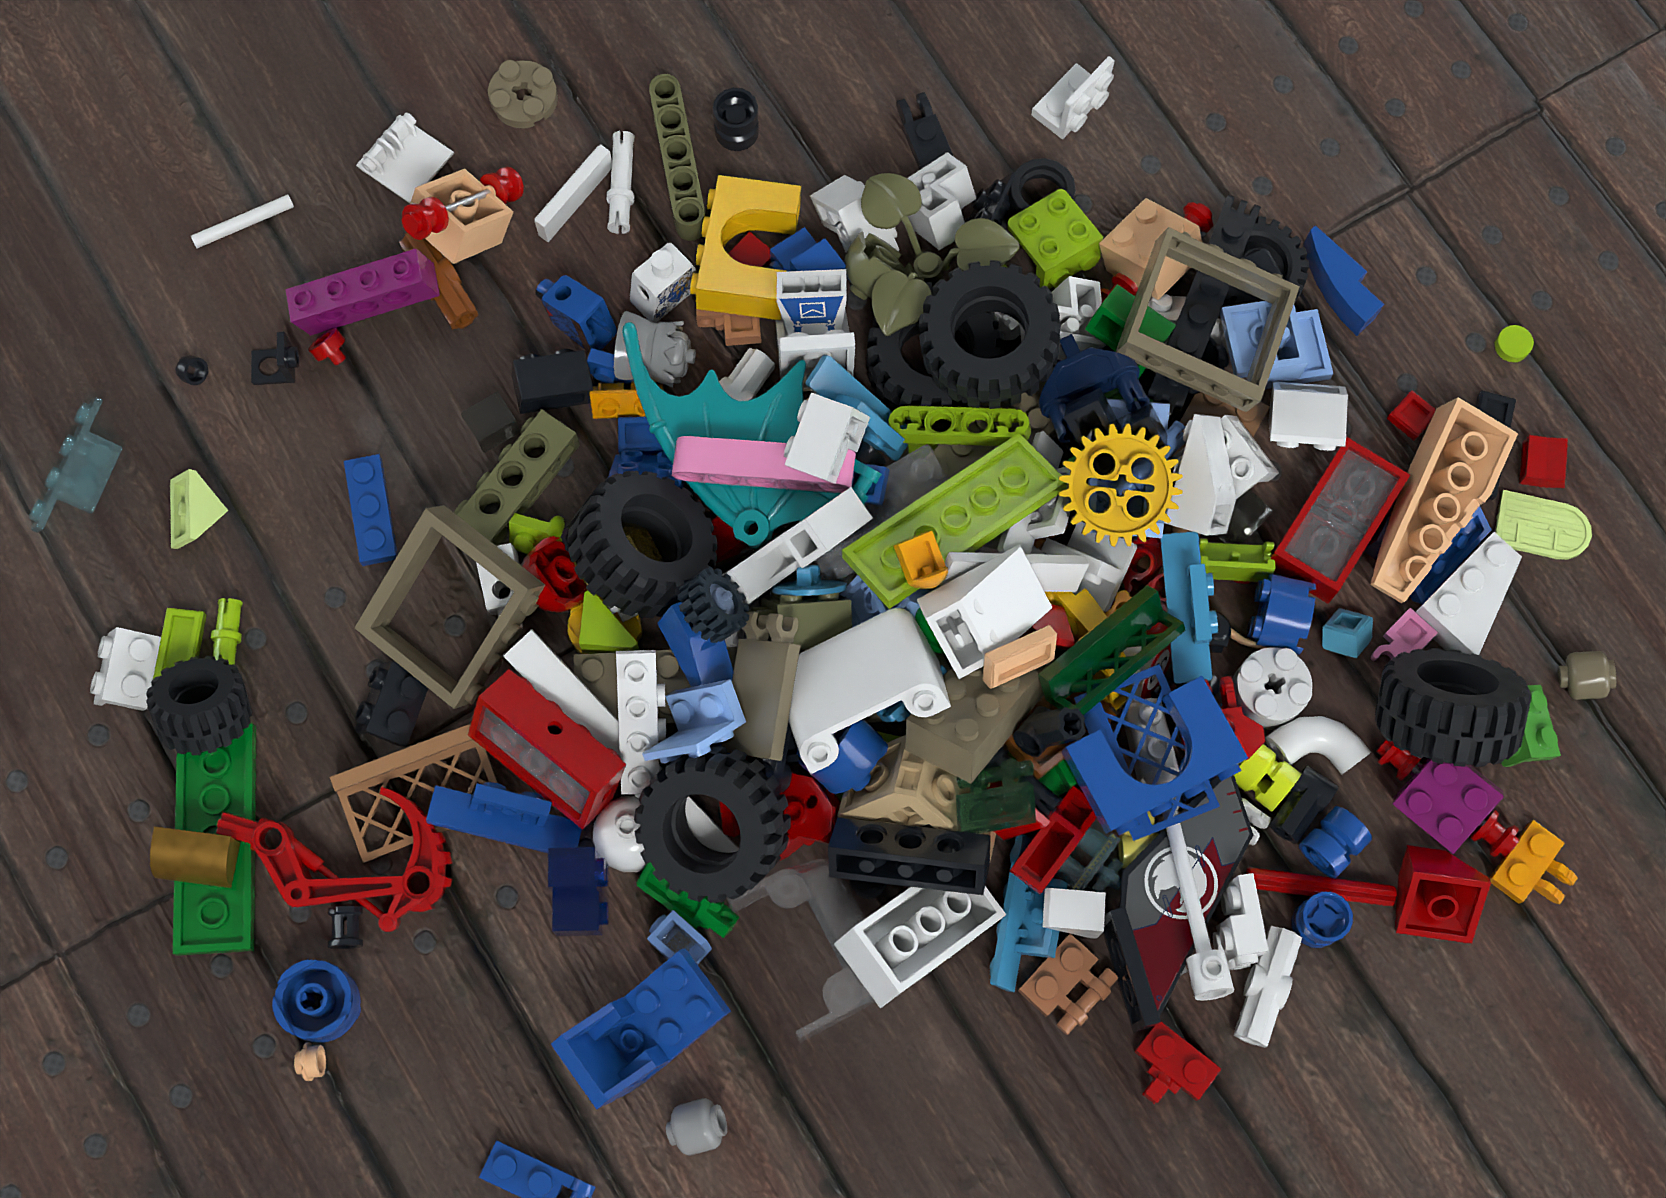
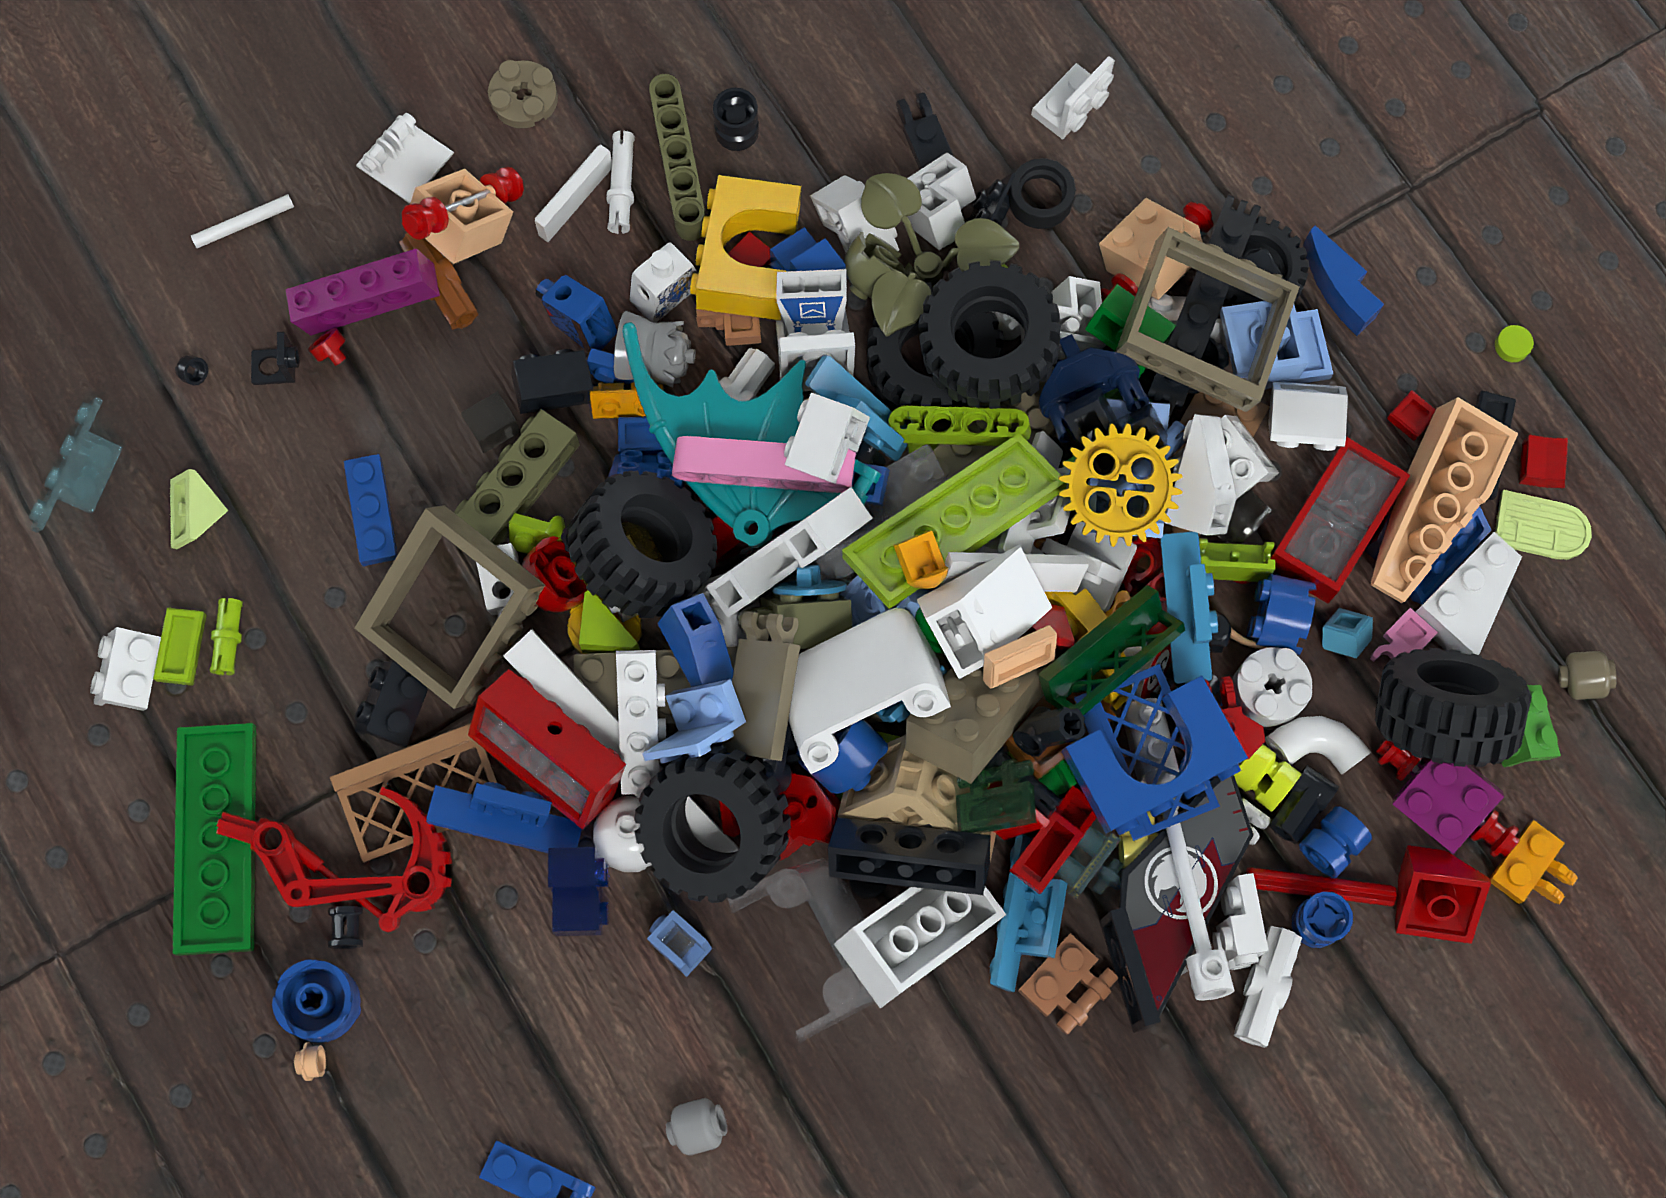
black tyre [146,656,252,755] -> none
pearl gold brick [150,826,240,888] -> none
blue bracket [551,948,731,1109] -> none
green hinge [636,862,739,938] -> none
black wheel [678,567,750,643] -> none
lime bracket [1007,189,1103,289] -> none
white slope [1043,888,1106,939] -> none
red hinge [1134,1022,1221,1104] -> none

